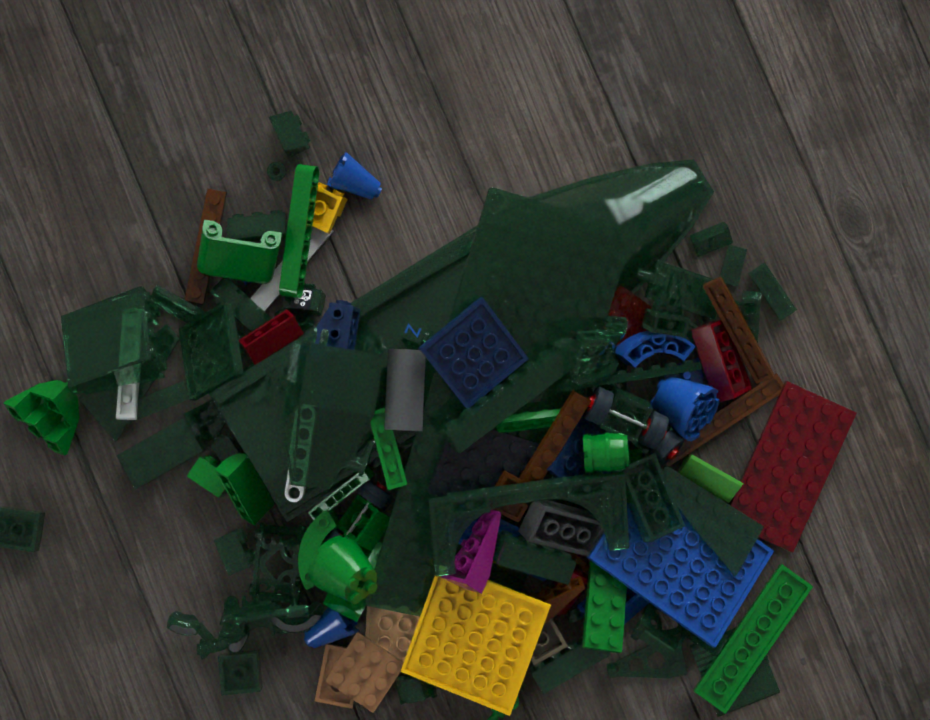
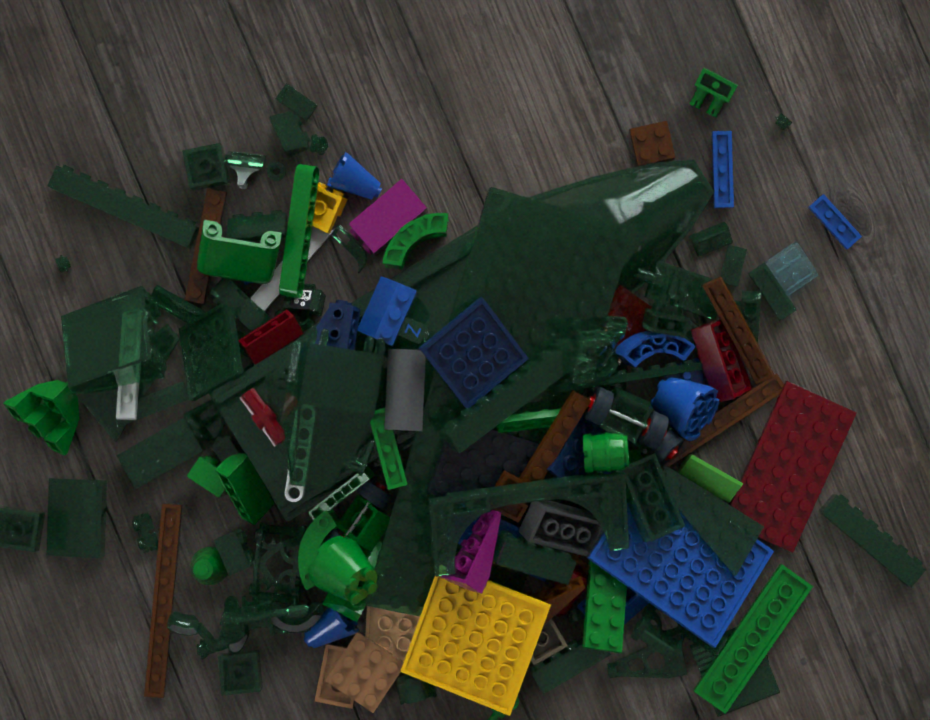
none -> clear green slope [46,478,107,558]
none -> clear green brick [47,164,199,249]
none -> clear green plate [55,255,71,273]
none -> clear green hinge [132,512,158,553]
none -> reddish brown plate [144,503,182,698]
none -> clear green brick [182,143,231,191]
none -> green cone [190,547,229,585]
none -> clear green piece [225,151,266,189]
none -> dark red piece [240,388,289,447]
none -> clear green tile [275,83,318,121]
none -> clear green plate [309,134,328,155]
none -> clear green piece [332,224,367,273]
none -> magenta brick [349,179,428,256]
none -> blue slope [358,276,418,347]
none -> green fence [382,213,449,270]
none -> reddish brown plate [629,121,676,167]
none -> green brick [689,67,738,118]
none -> blue plate [712,131,734,208]
none -> clear light blue slope [764,241,819,297]
none -> clear green plate [775,113,793,130]
none -> blue plate [808,194,862,250]
none -> clear green brick [818,494,926,588]

